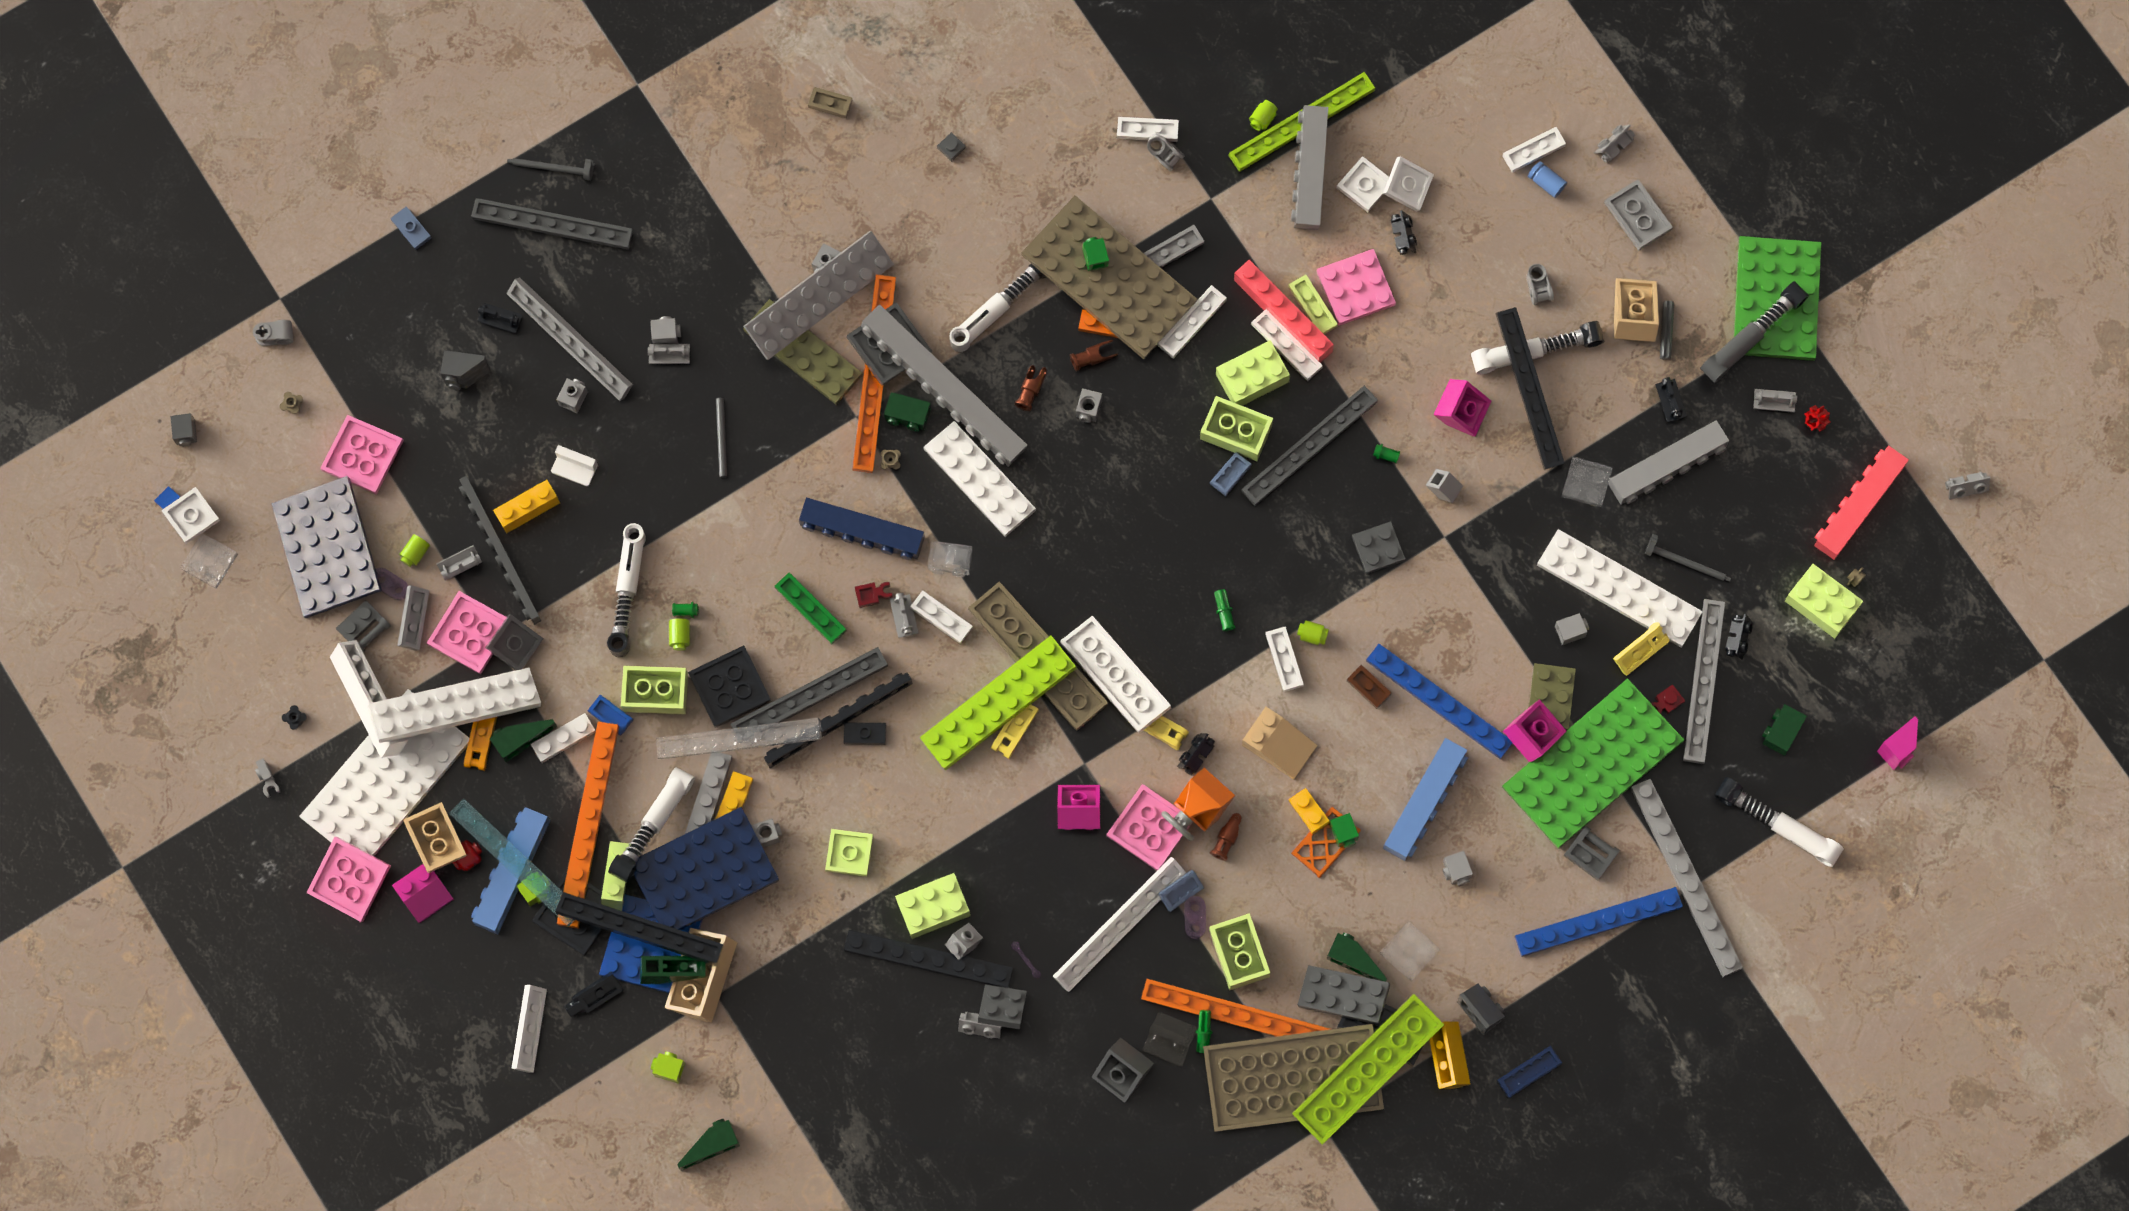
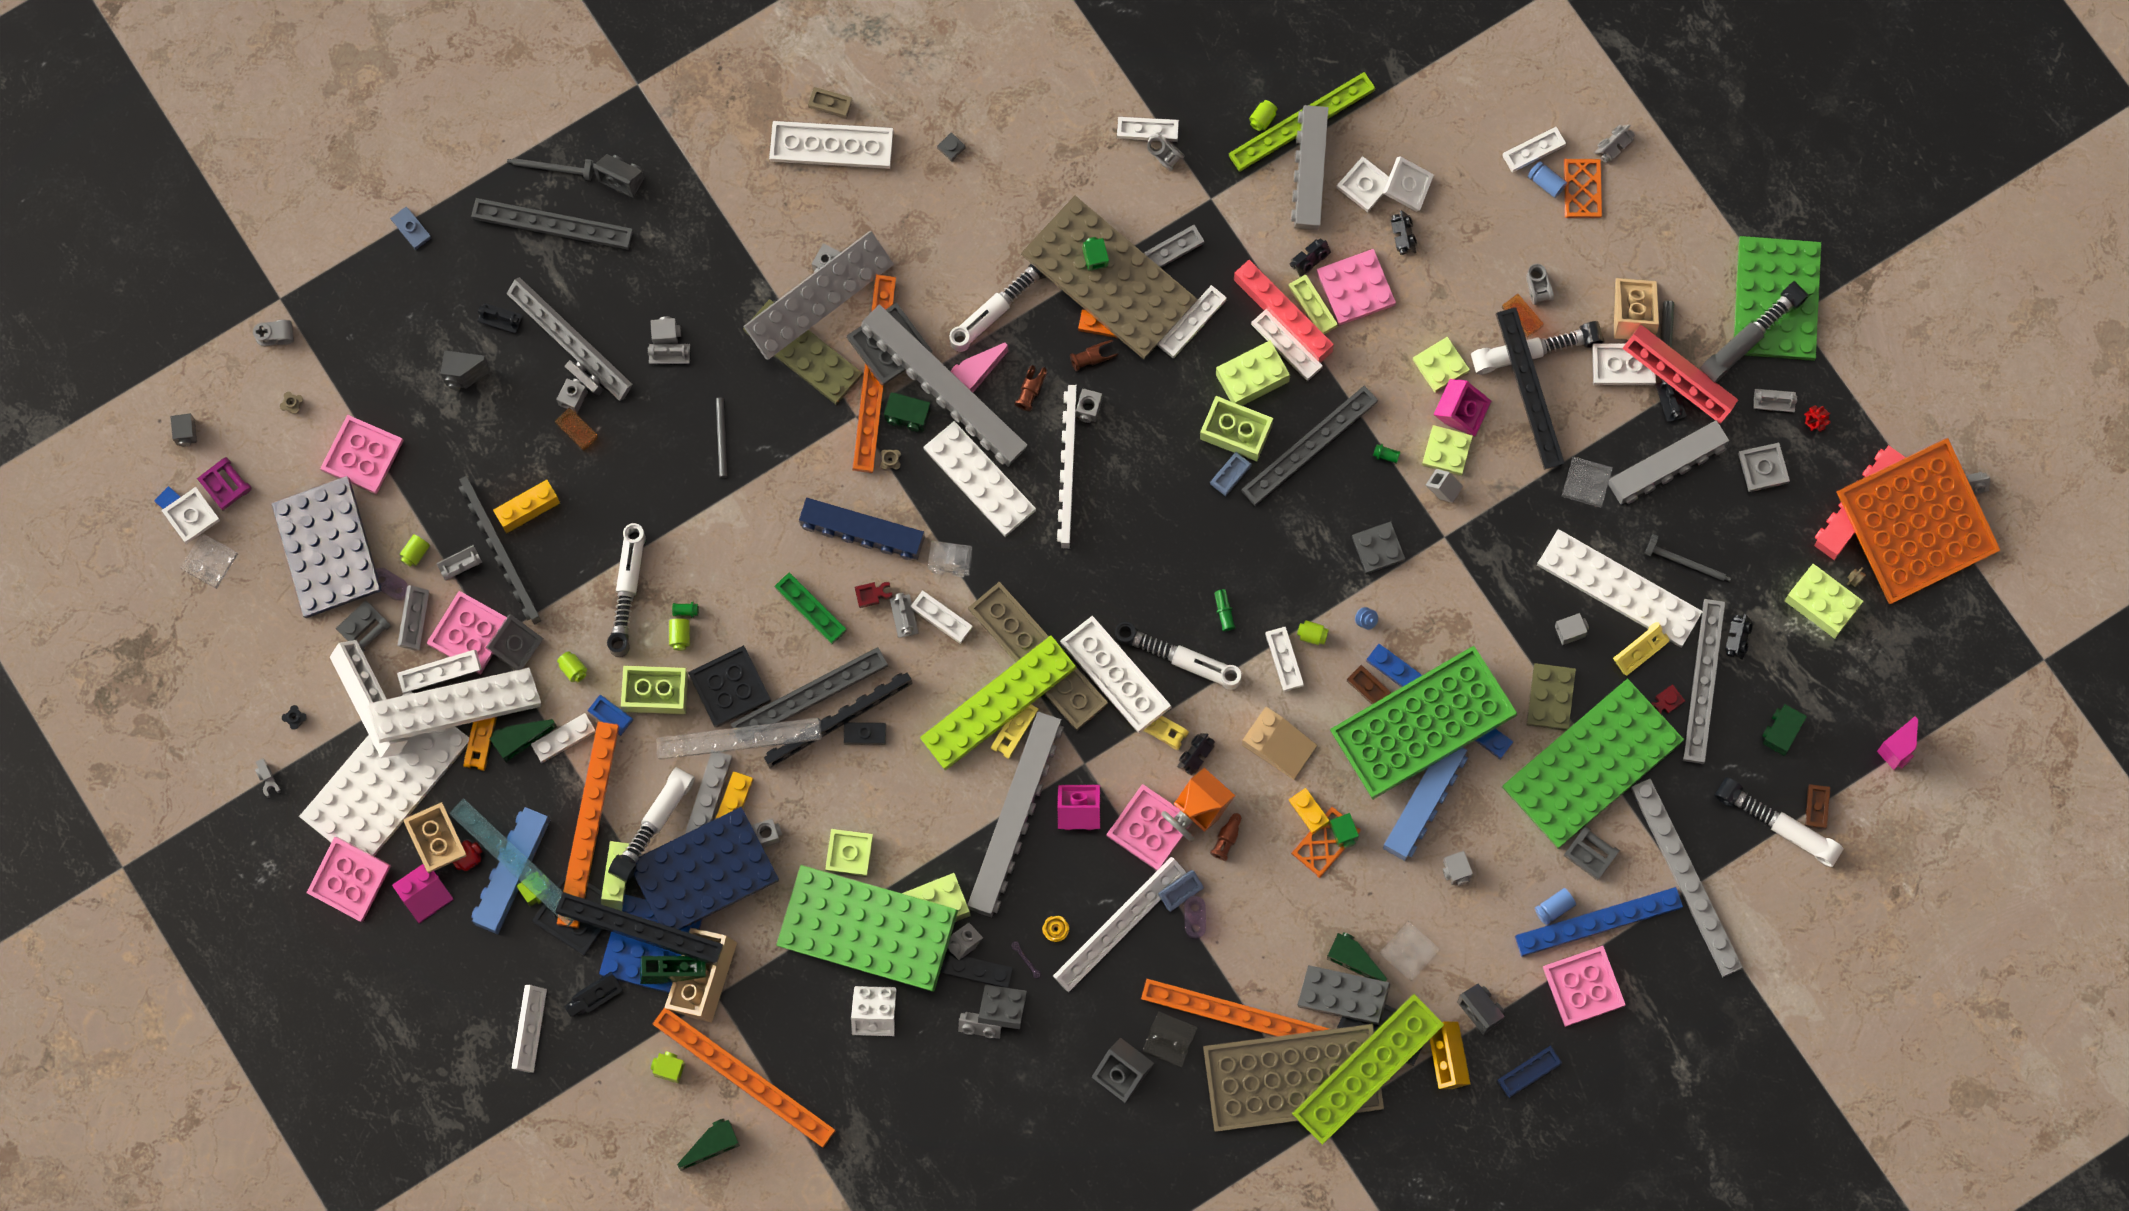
white panel [551,445,598,487] -> none
green axle [1196,1010,1213,1053] -> none
yellowish green brick [1209,913,1270,990] -> none
dark pink slope [1503,699,1566,762] -> none
light grey plate [1604,180,1673,251] -> none
none -> magenta plate [197,457,252,511]
none -> white plate [397,650,482,693]
none -> clear orange plate [555,408,598,451]
none -> lime brick [557,651,587,682]
none -> flat silver plate [565,360,604,395]
none -> dark grey slope [593,154,645,198]
none -> orange plate [653,1008,836,1148]
none -> white plate [769,121,893,169]
none -> bright green plate [776,865,958,992]
none -> white bracket [851,986,896,1036]
none -> bright pink slope [950,343,1008,393]
none -> light grey brick [967,712,1064,918]
none -> yellow plate [1042,916,1069,942]
none -> white plate [1057,385,1077,549]
none -> piece [1115,622,1242,690]
none -> black hinge [1289,238,1331,278]
none -> bright green plate [1330,646,1518,800]
none -> medium blue wheel [1355,607,1378,630]
none -> yellowish green plate [1413,337,1470,393]
none -> yellowish green plate [1422,425,1473,476]
none -> clear orange plate [1502,294,1544,338]
none -> medium blue piece [1535,888,1576,925]
none -> bright pink plate [1543,946,1625,1027]
none -> orange window [1564,159,1602,218]
none -> white plate [1592,344,1656,385]
none -> coral brick [1622,325,1738,424]
none -> light grey plate [1738,443,1790,492]
none -> reddish brown plate [1805,784,1830,829]
none -> orange plate [1836,438,2000,604]

